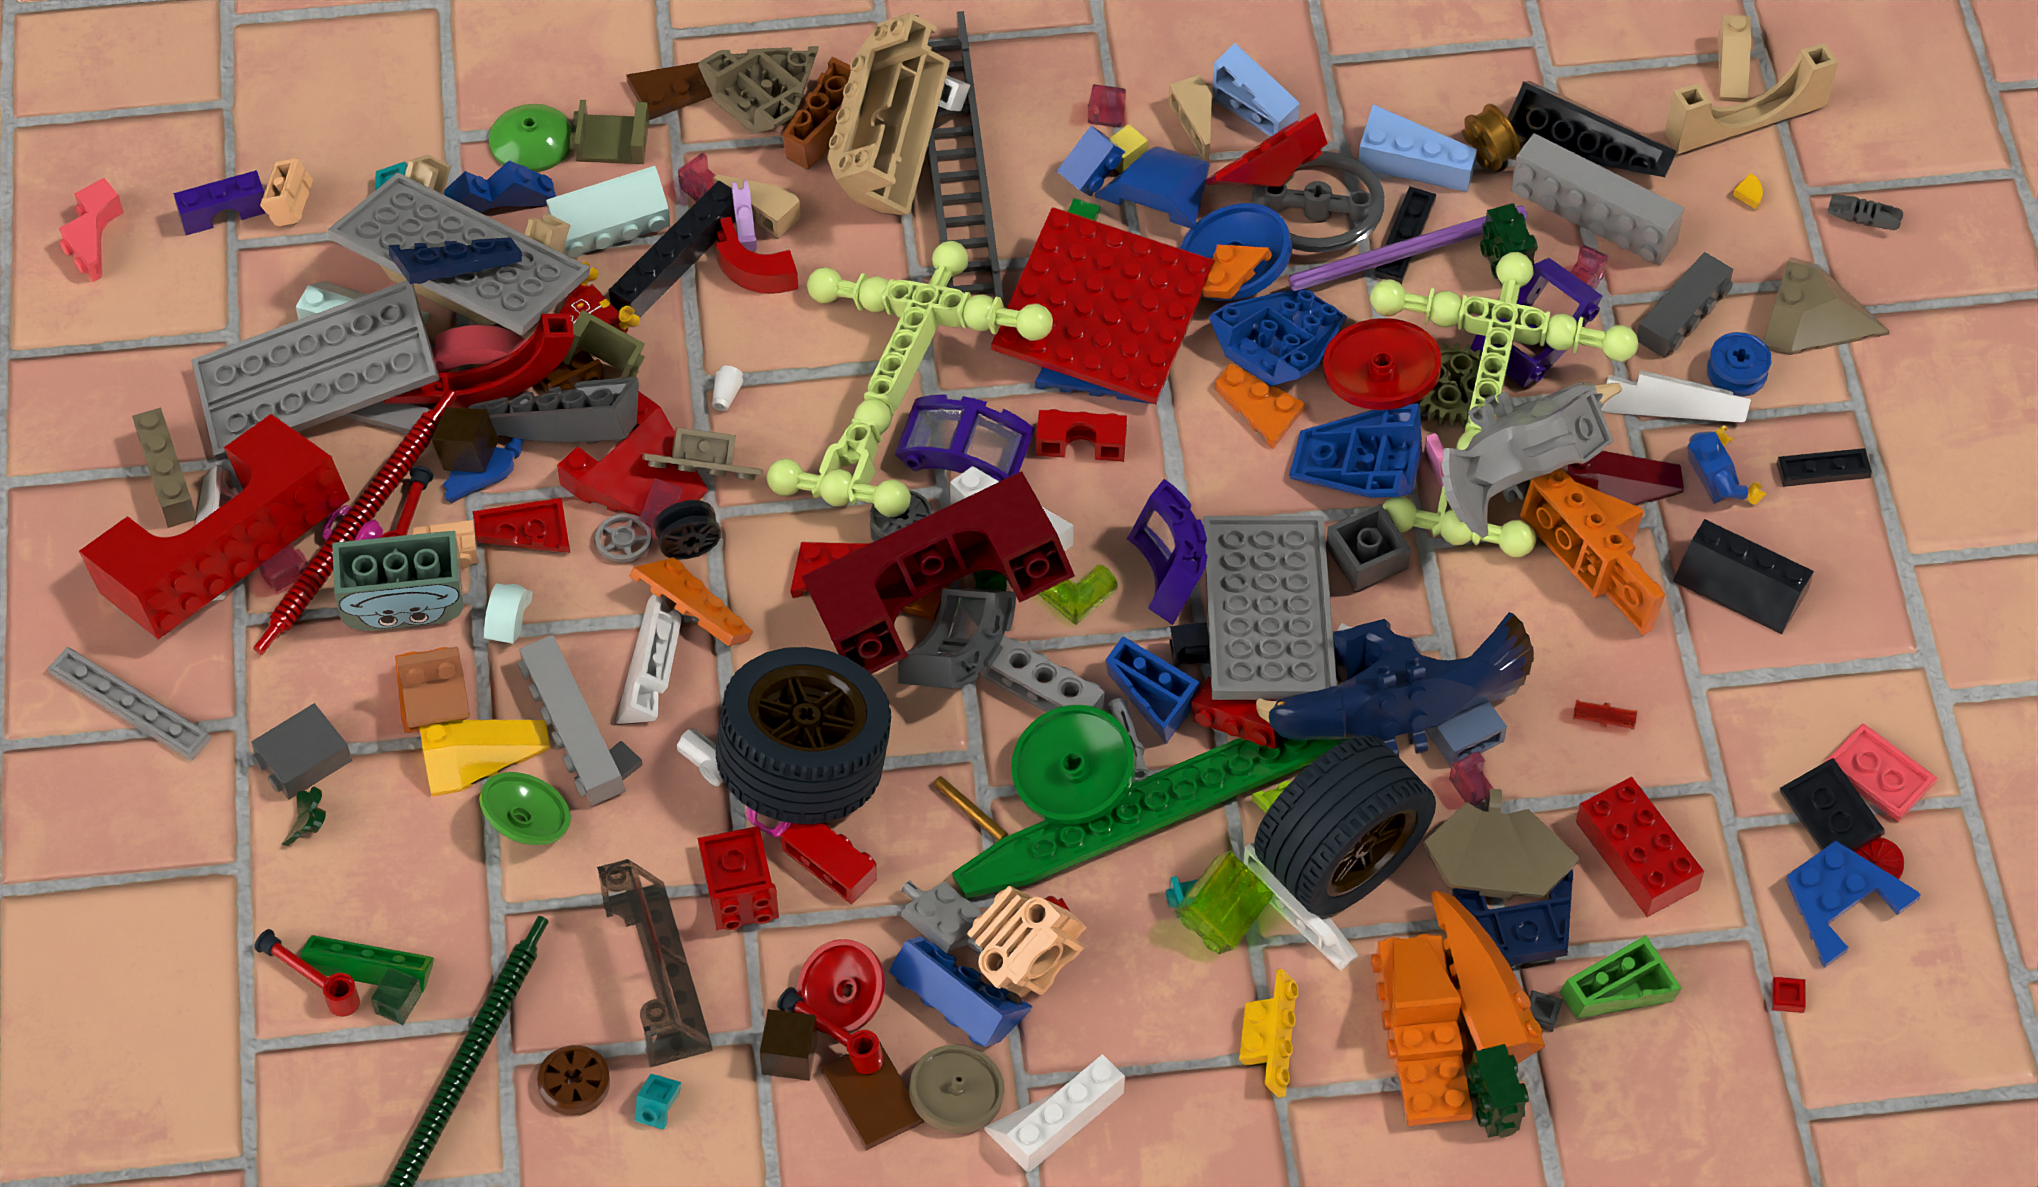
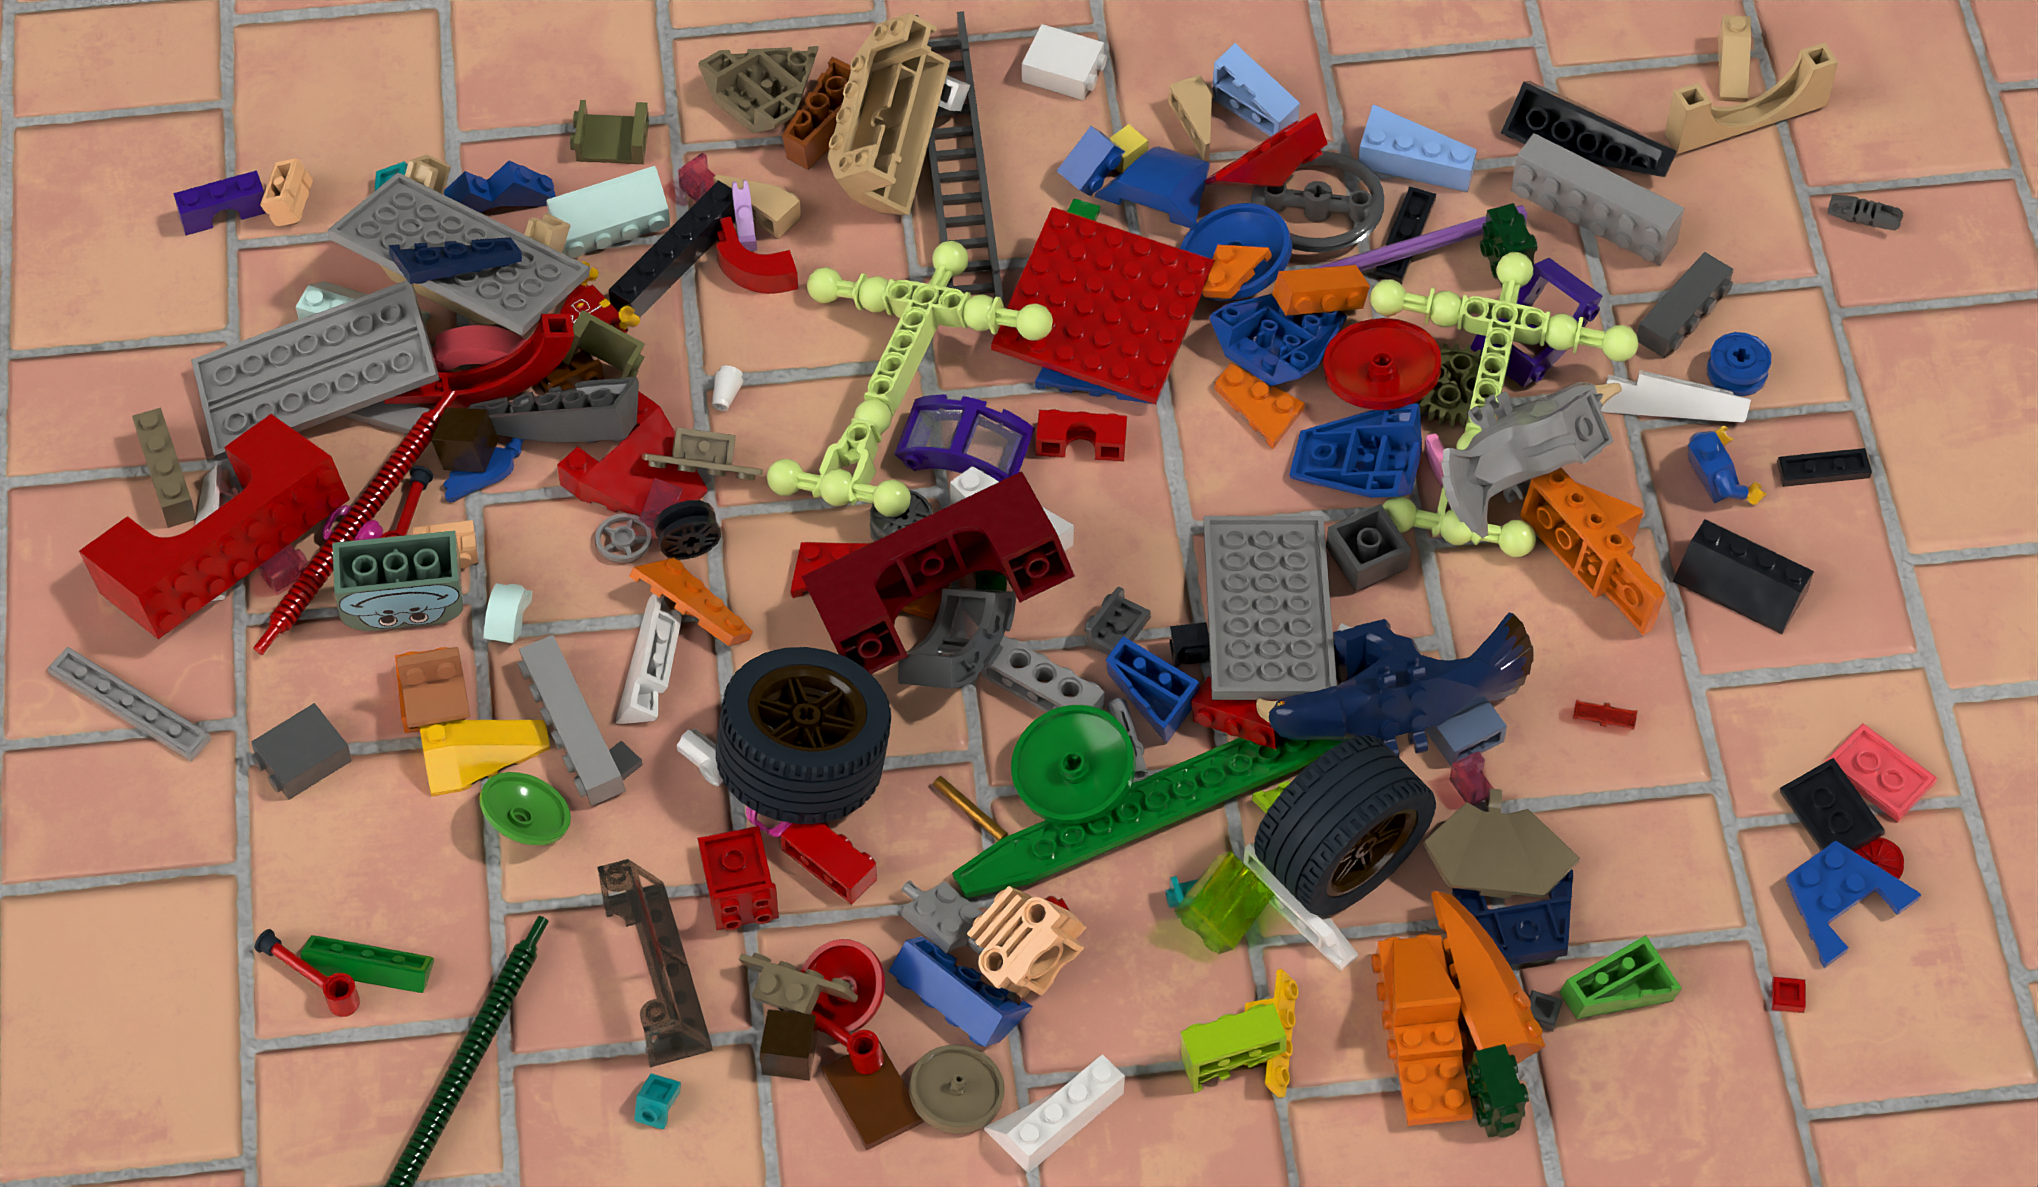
coral arch [59,178,124,282] -> none
dark green animal [282,786,326,847] -> none
clear green panel [371,968,422,1025] -> none
red wing [472,498,570,553] -> none
bright green dish [489,104,573,172] -> none
reddish brown wheel [537,1045,610,1115] -> none
reddish brown wing [626,62,712,120] -> none
clear neon green brick [1038,564,1118,625] -> none
clear pink panel [1088,84,1126,128] -> none
dark purple window [1127,479,1208,625] -> none
pearl gold wheel [1462,103,1521,171] -> none
dark red wedge [1562,451,1684,505] -> none
clear pink panel [1570,244,1608,290] -> none
red brick [1576,776,1704,917] -> none
yellow tile [1733,173,1763,210] -> none
dark tan wedge [1763,257,1890,355] -> none
none -> dark tan bracket [738,953,858,1015]
none -> white brick [1022,24,1107,100]
none -> dark grey bracket [1085,586,1151,655]
none -> lime wedge [1180,1003,1286,1093]
none -> orange brick [1272,265,1370,316]

